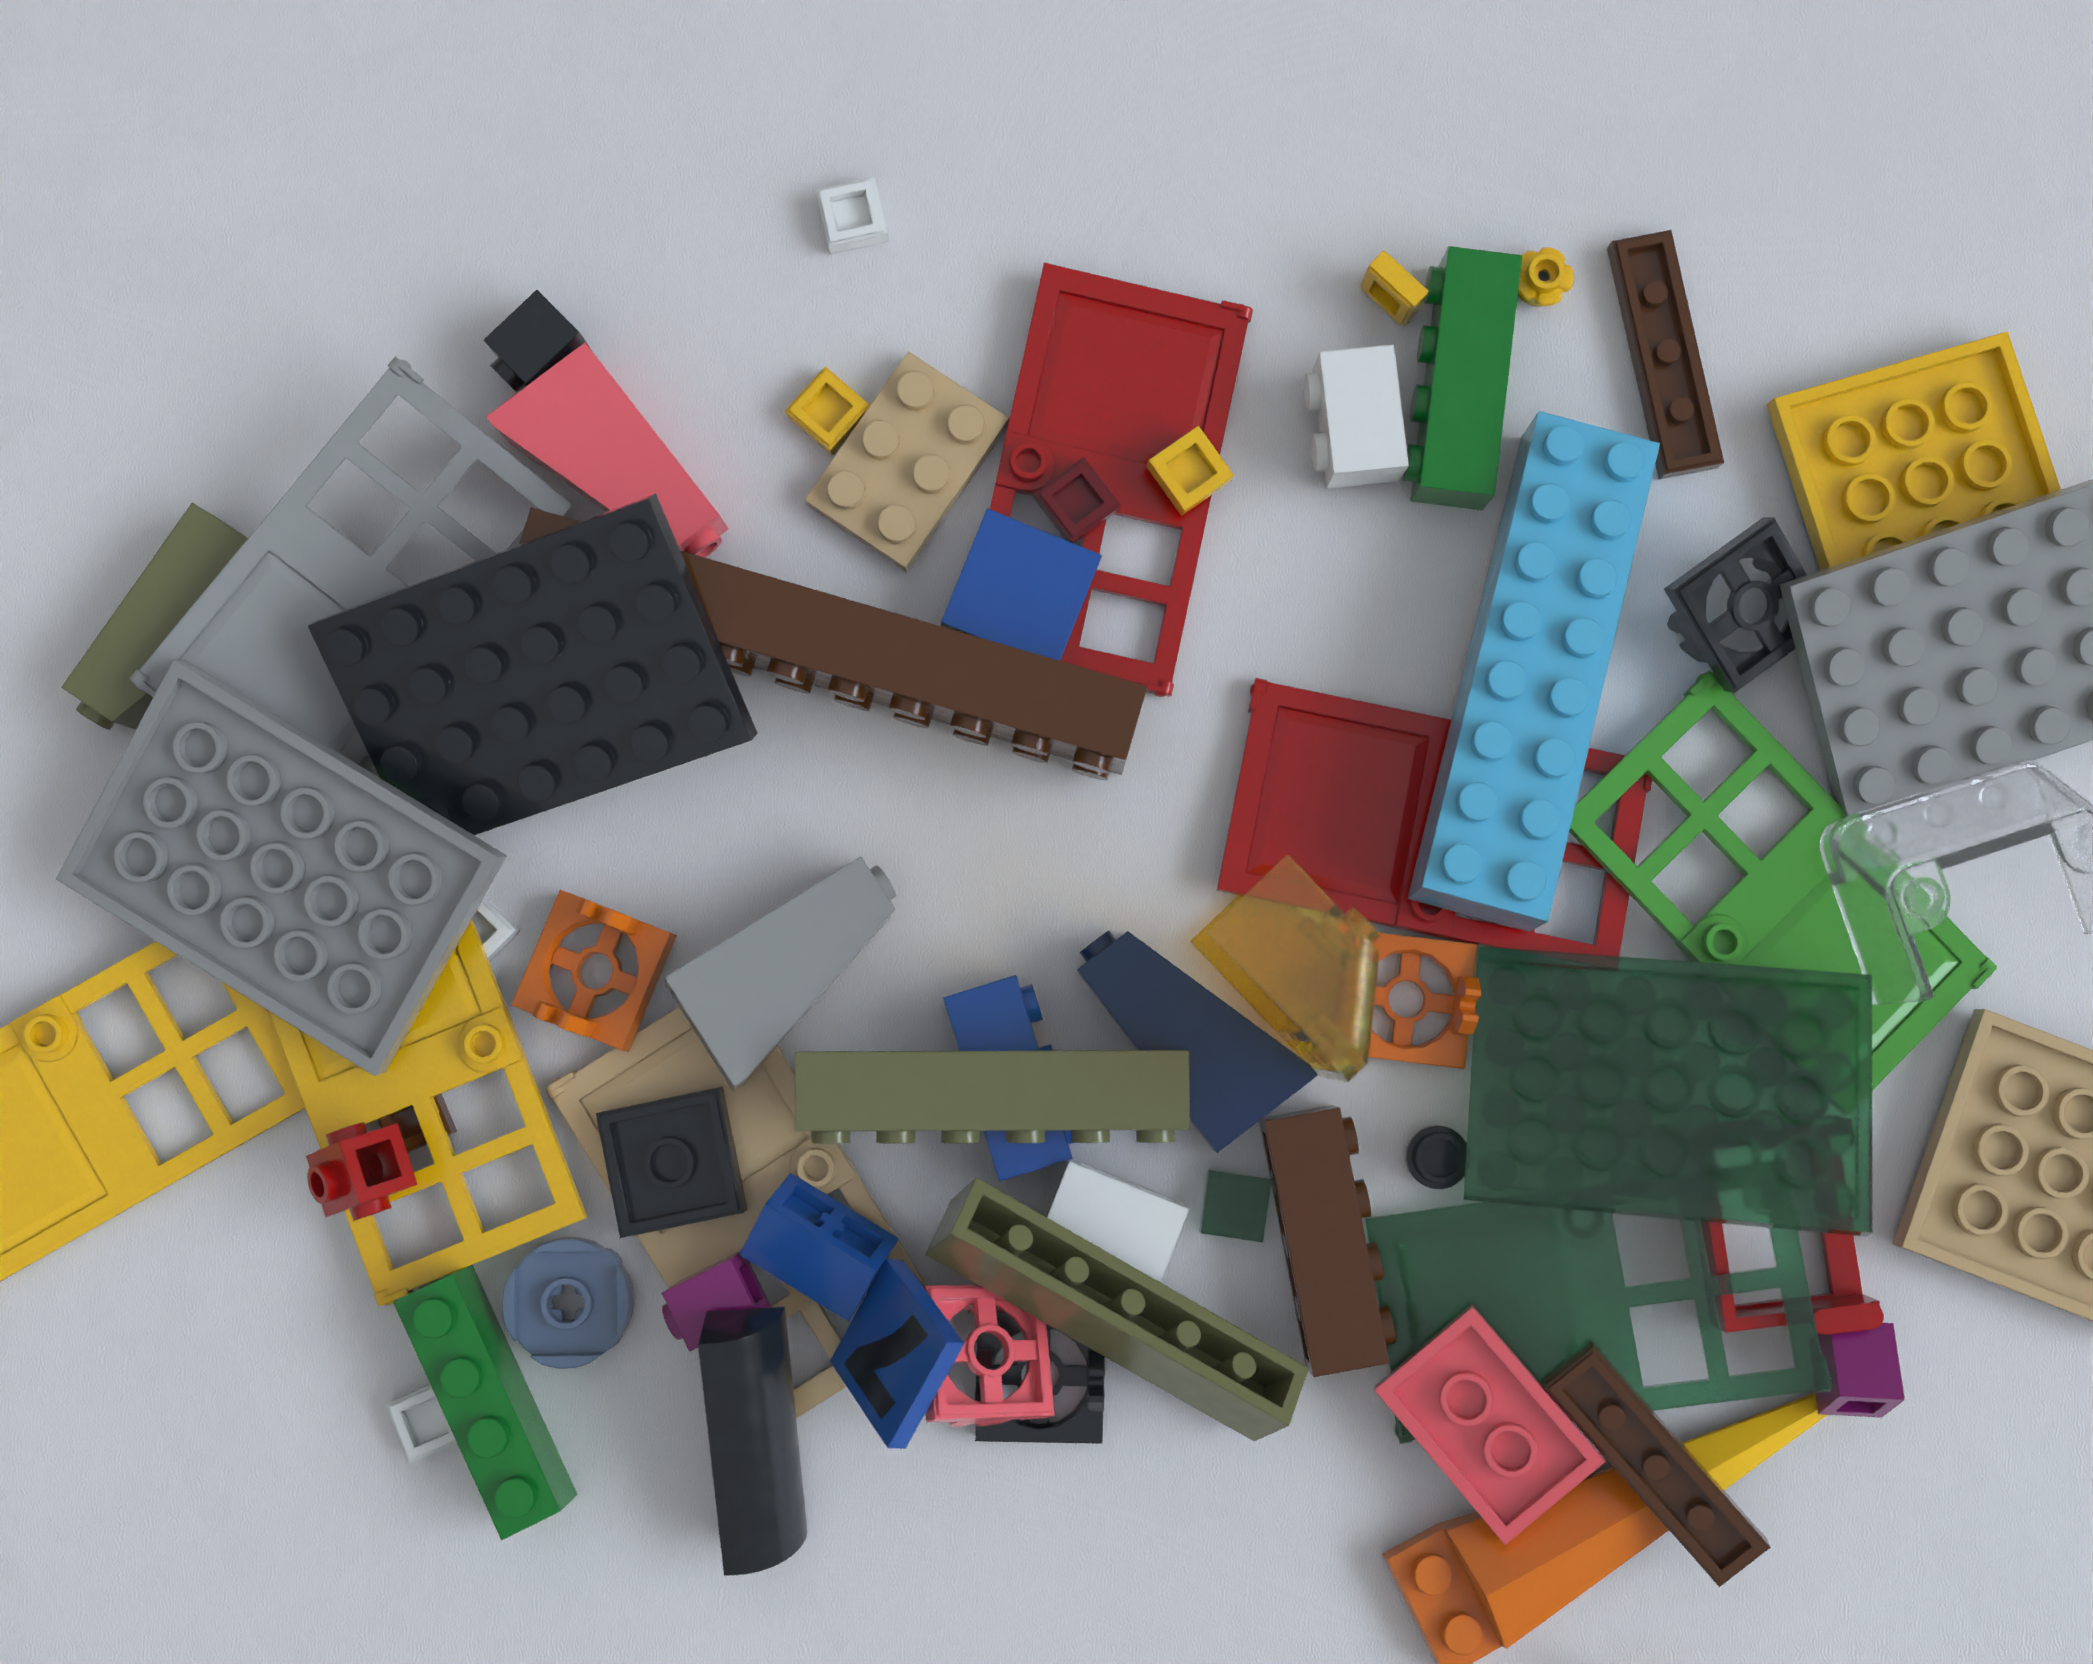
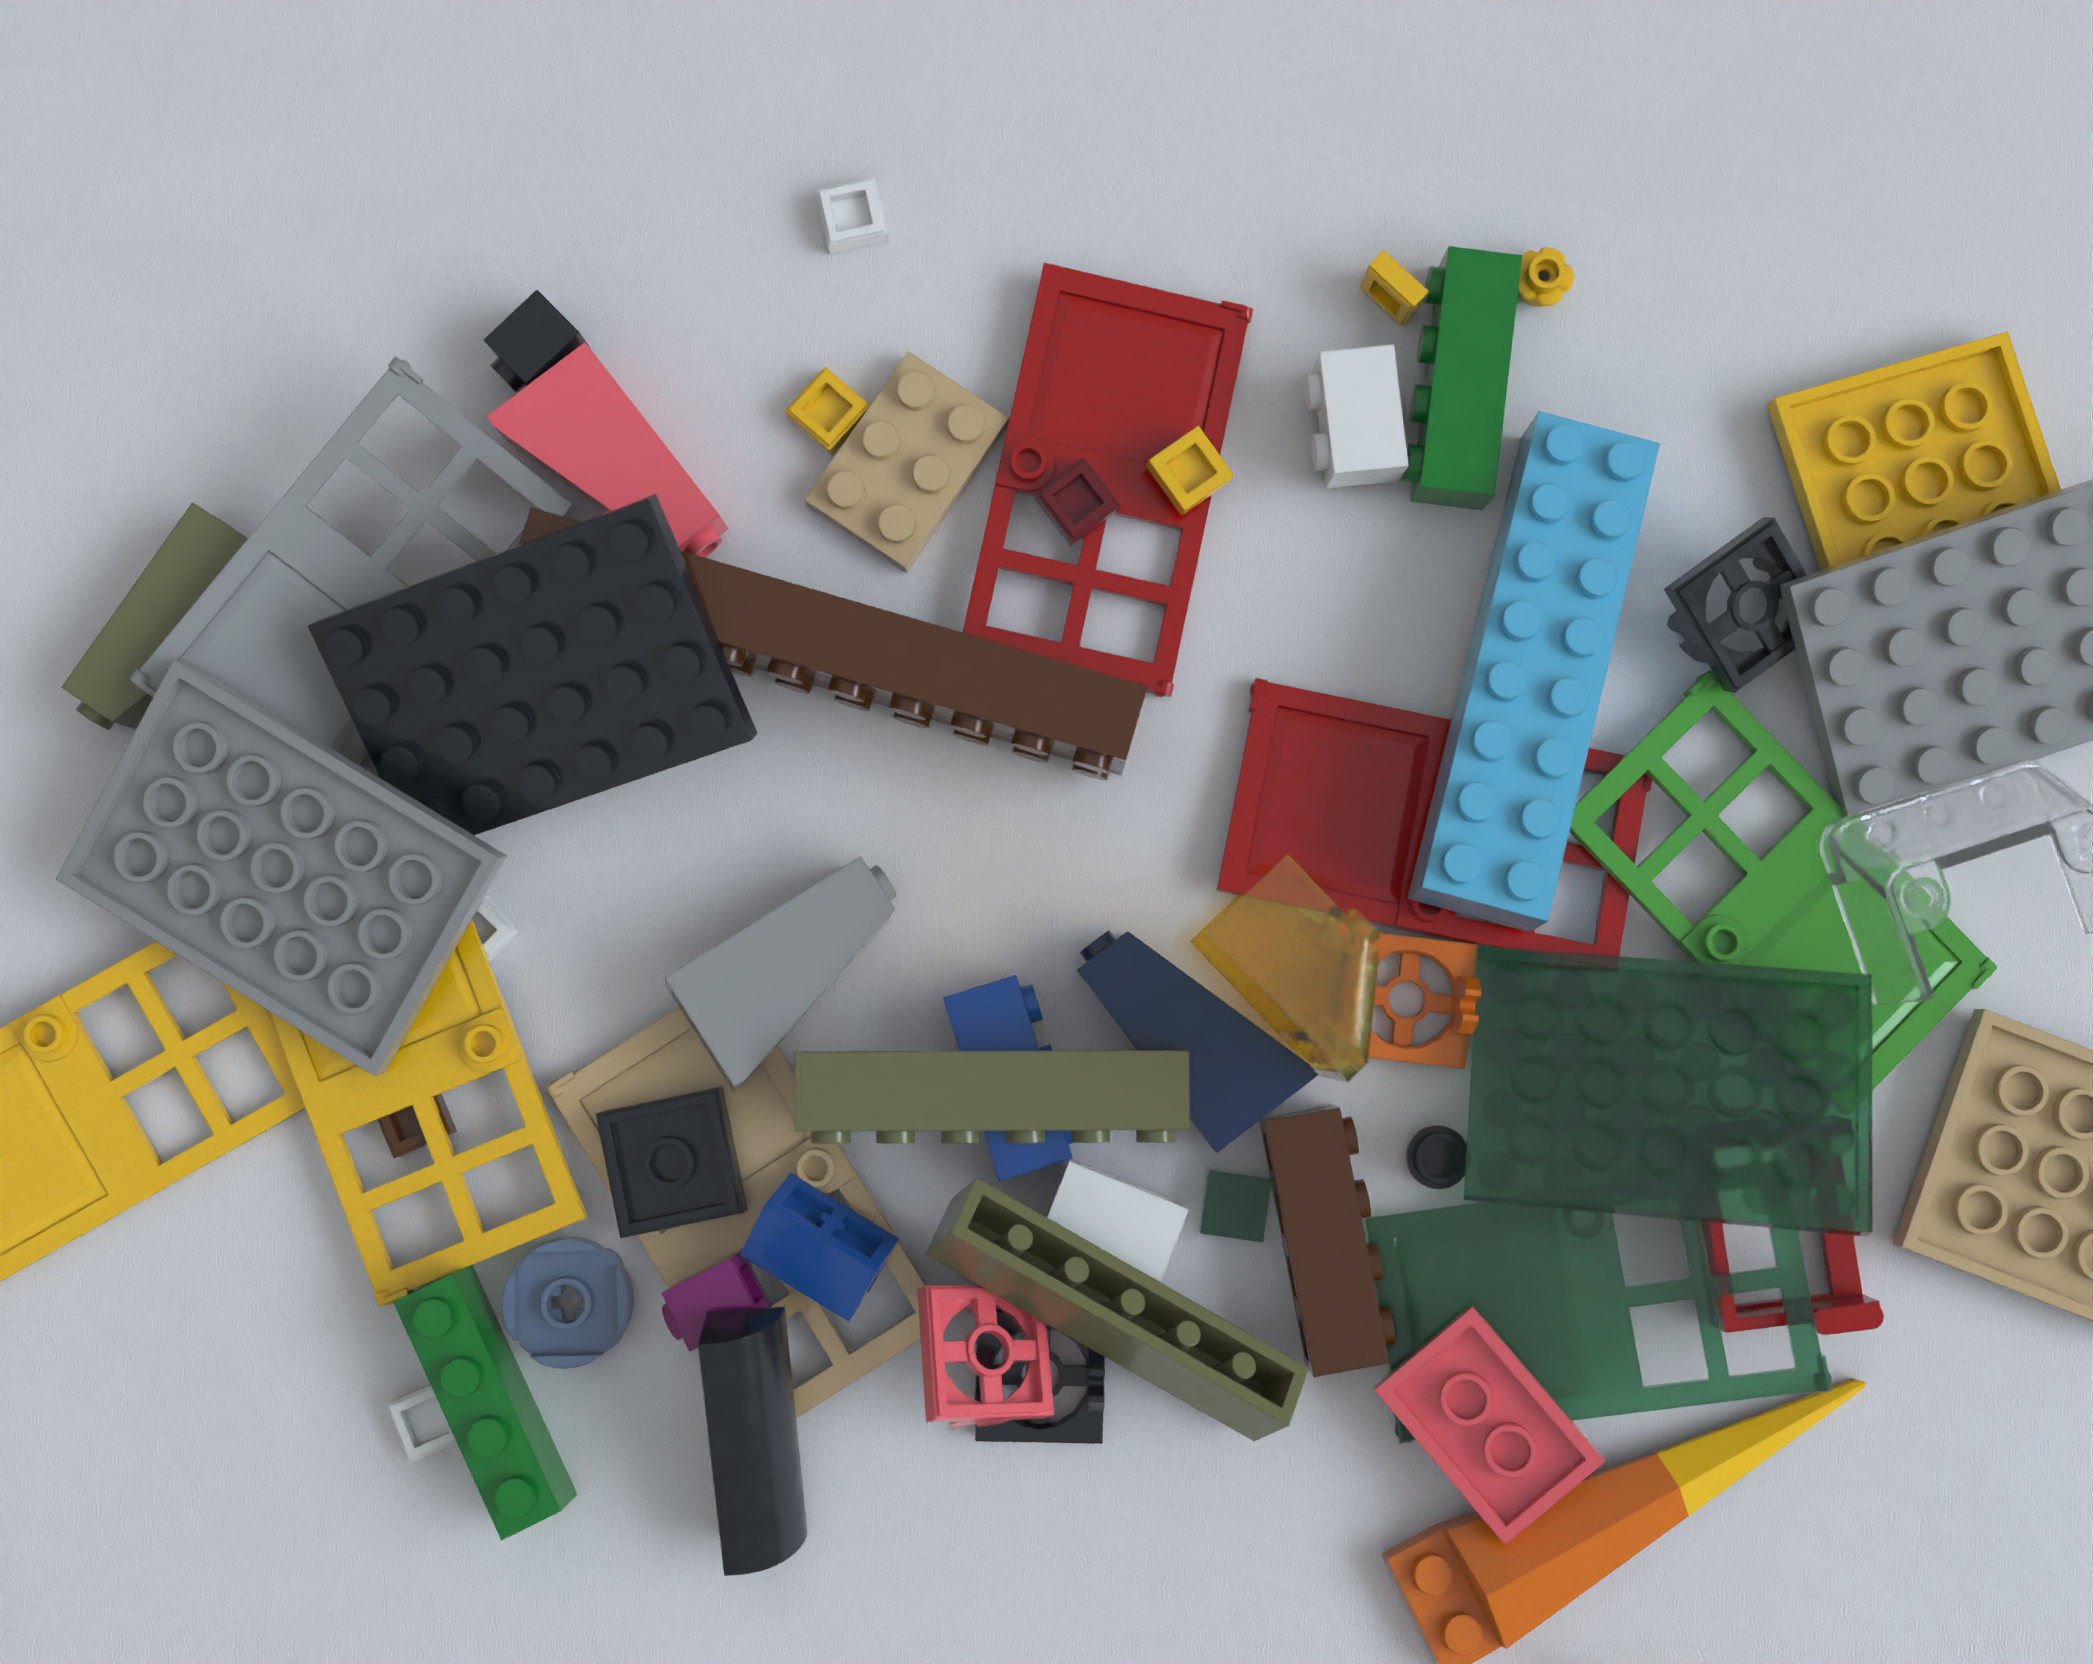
red brick [306,1122,418,1221] -> none
orange piece [511,890,677,1052] -> none
blue tile [830,1258,965,1449] -> none
blue tile [940,508,1102,661] -> none
reddish brown tile [1542,1341,1771,1587] -> none
reddish brown tile [1607,230,1724,480] -> none
magenta brick [1808,1323,1905,1418] -> none

